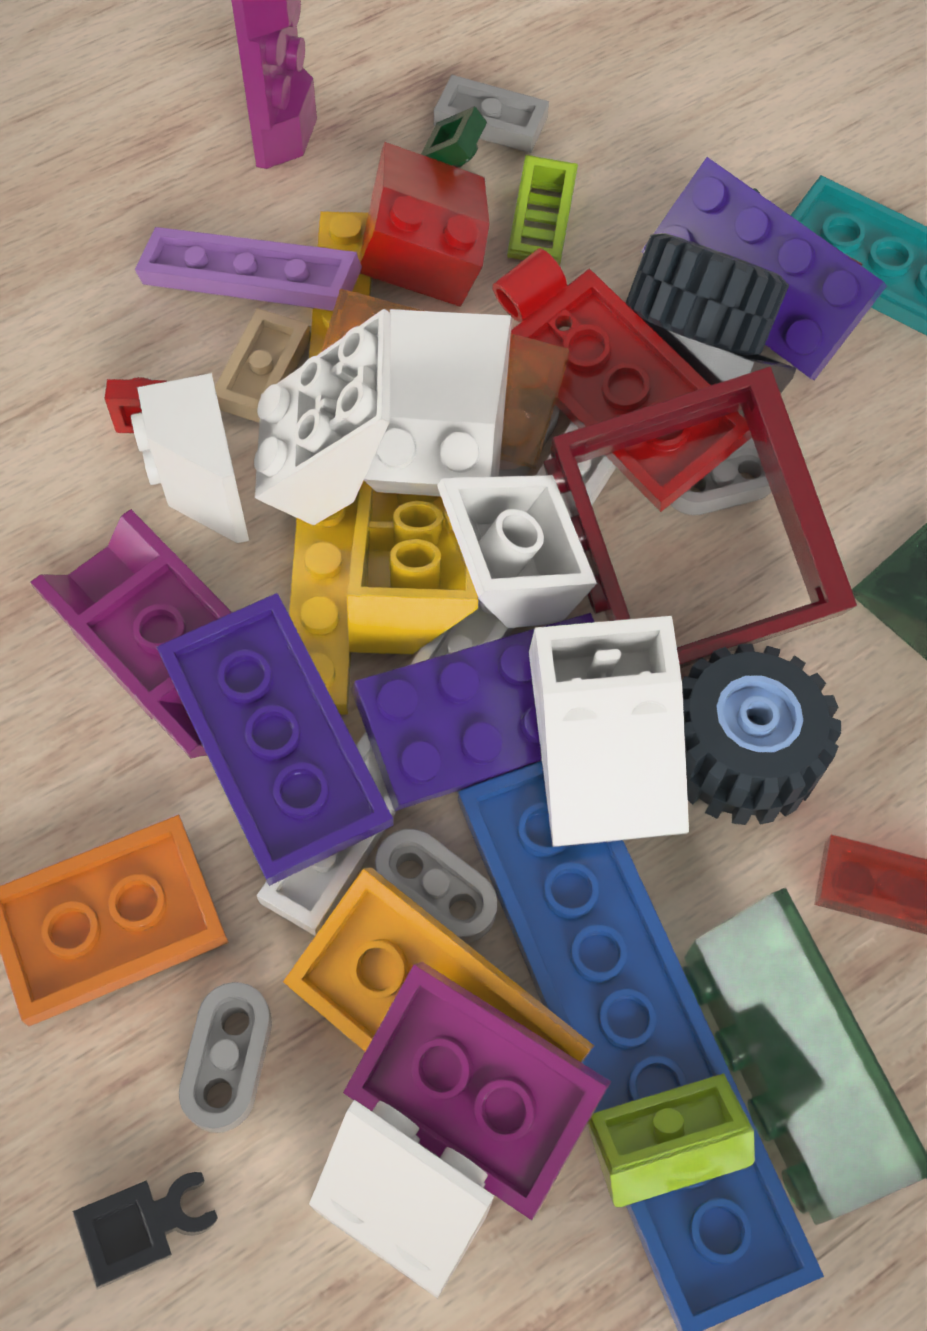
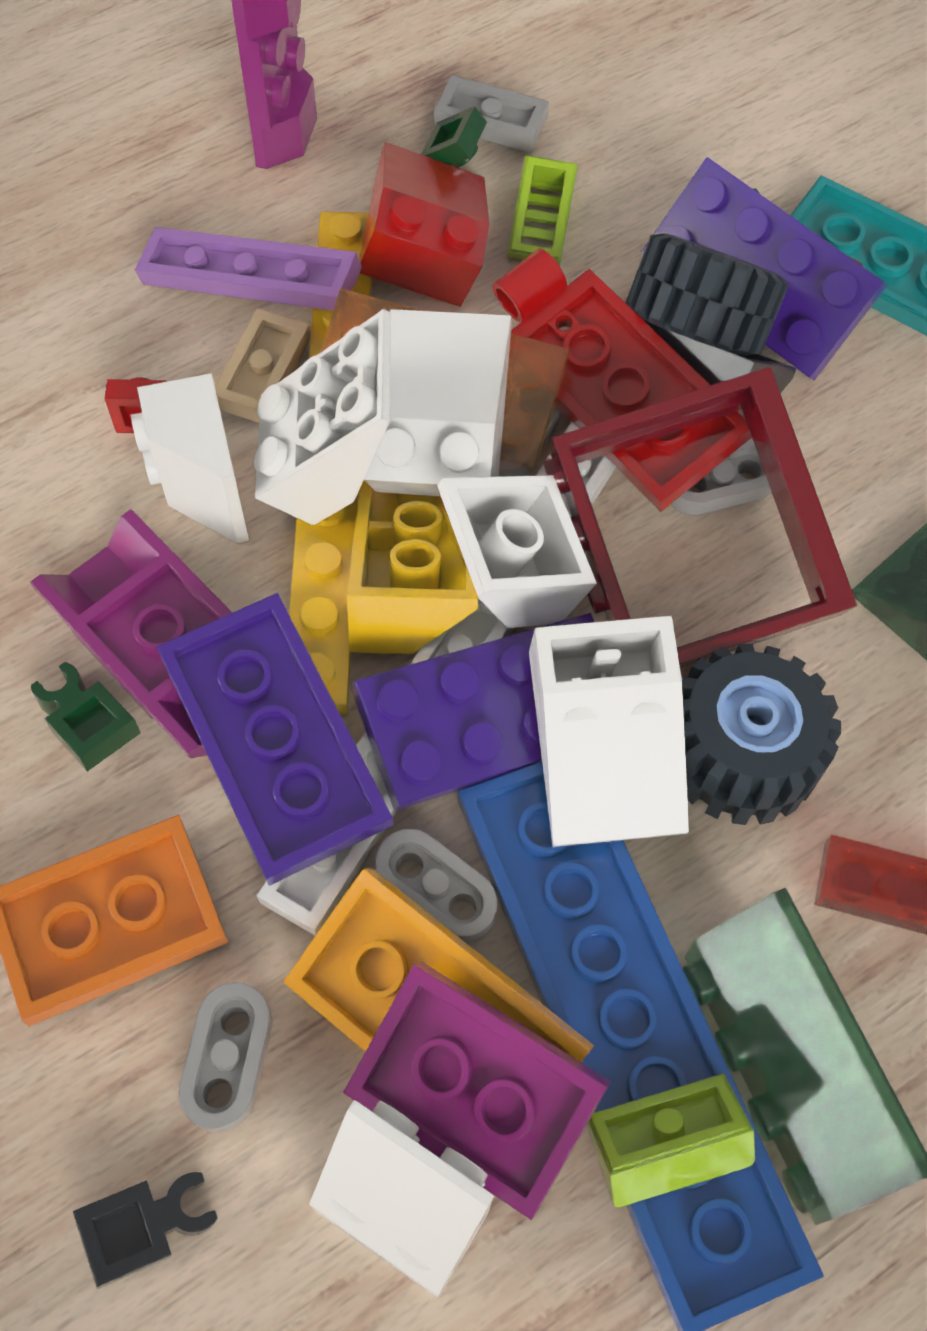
none -> dark green plate [31,662,141,772]

